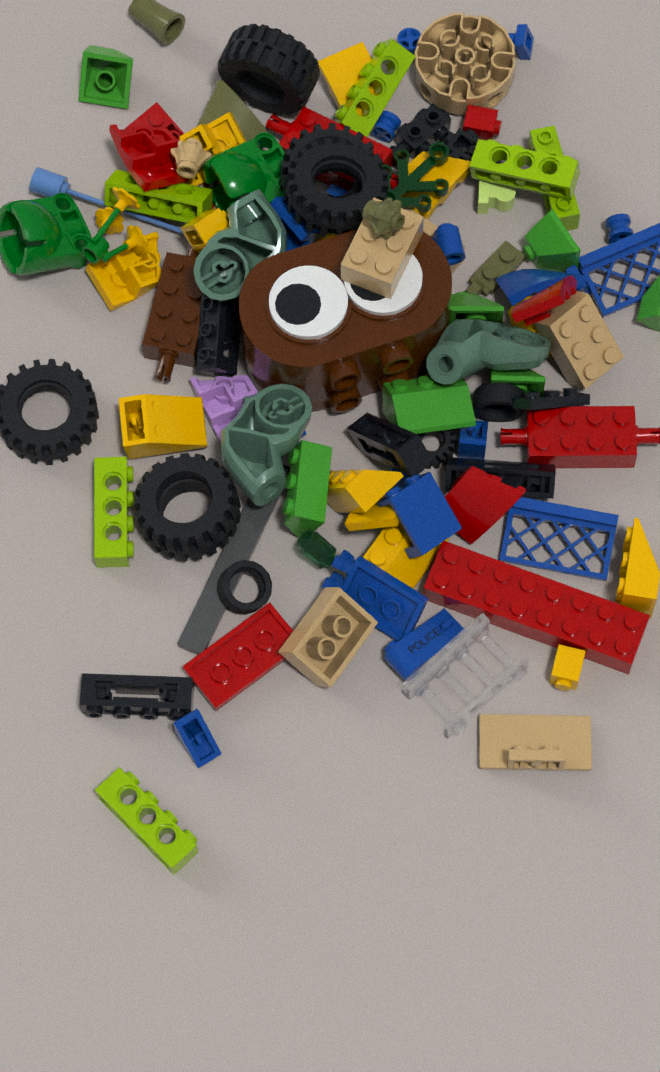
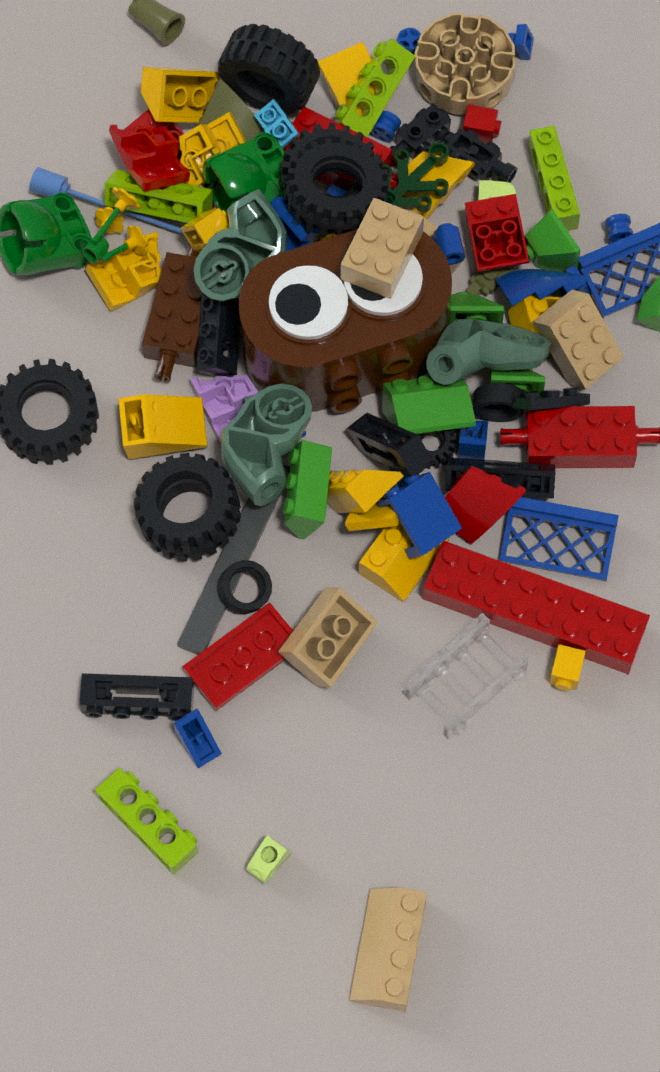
bright green slope [79,45,134,109] -> none
lime brick [94,457,134,568] -> none
tan rock [170,138,211,178] -> none
clear green brick [296,530,336,569] -> none
blue tile [322,549,429,641] -> none
olive rock [362,198,405,238] -> none
blue door [383,608,467,682] -> none
lime brick [469,139,580,200] -> none
tan bracket [479,714,592,771] -> none
red slope [511,275,577,326] -> none
yellow slope [615,518,660,618] -> none
none -> yellow slope [141,66,220,123]
none -> yellowish green leg [246,835,291,884]
none -> medium azure slope [254,99,300,148]
none -> tan slope [349,887,427,1012]
none -> red slope [465,194,529,272]

